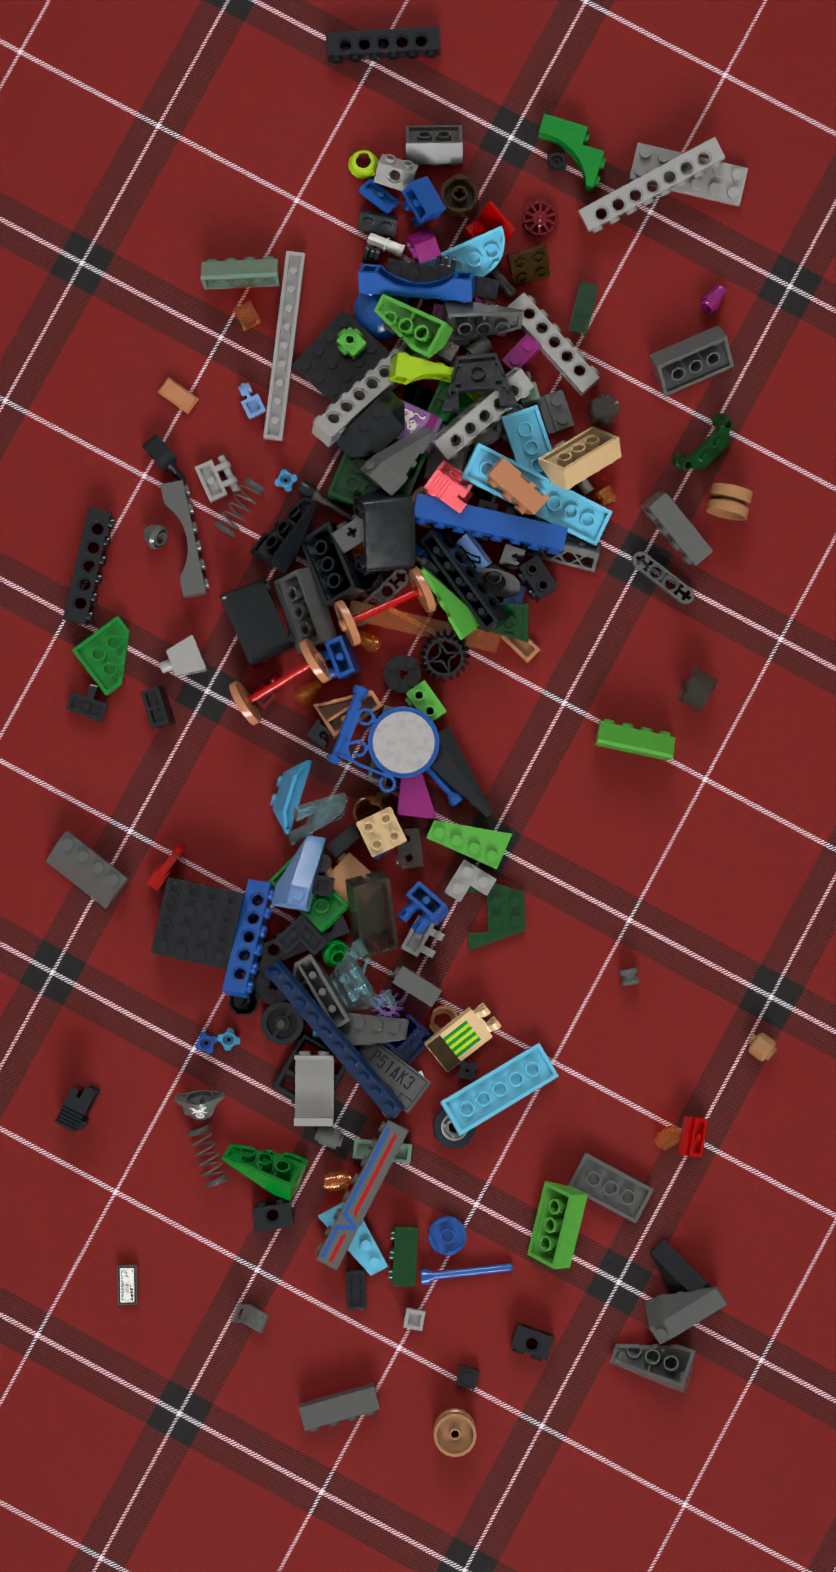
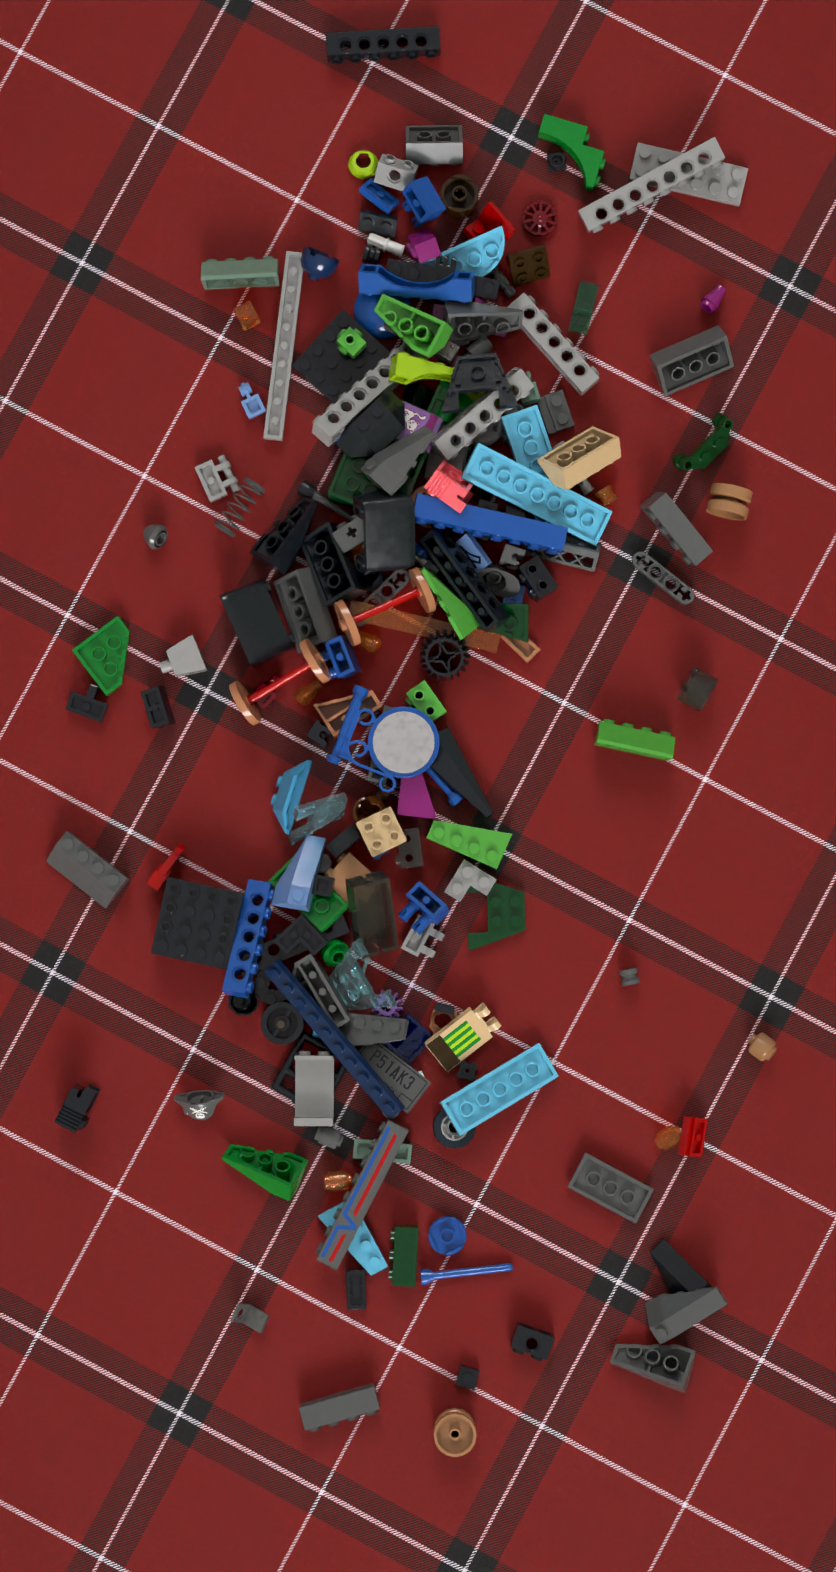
black brick [63,507,115,626] -> none
tile [117,1264,138,1305] -> none
black beam [142,434,186,481] -> none
nougat tile [157,377,199,414] -> none
dark grey arch [160,480,210,599] -> none
dark grey piece [186,1125,229,1188] -> none
blue plate [195,1032,217,1054] -> none
dark azure plate [217,1028,240,1051] -> none
black brick [252,1198,295,1232] -> none
dark azure plate [275,469,297,492] -> none
black plate [383,655,421,693] -> none
dark grey brick [391,965,442,1007] -> none
light grey plate [403,1307,426,1331] -> none
nougat wedge [485,458,550,515] -> none
magenta brick [501,333,541,372] -> none
bright green slope [527,1181,588,1269] -> none
clear smoke brick [588,394,620,427] -> none
none -> dark blue cylinder [301,246,340,281]
none -> black tile [434,1002,455,1014]

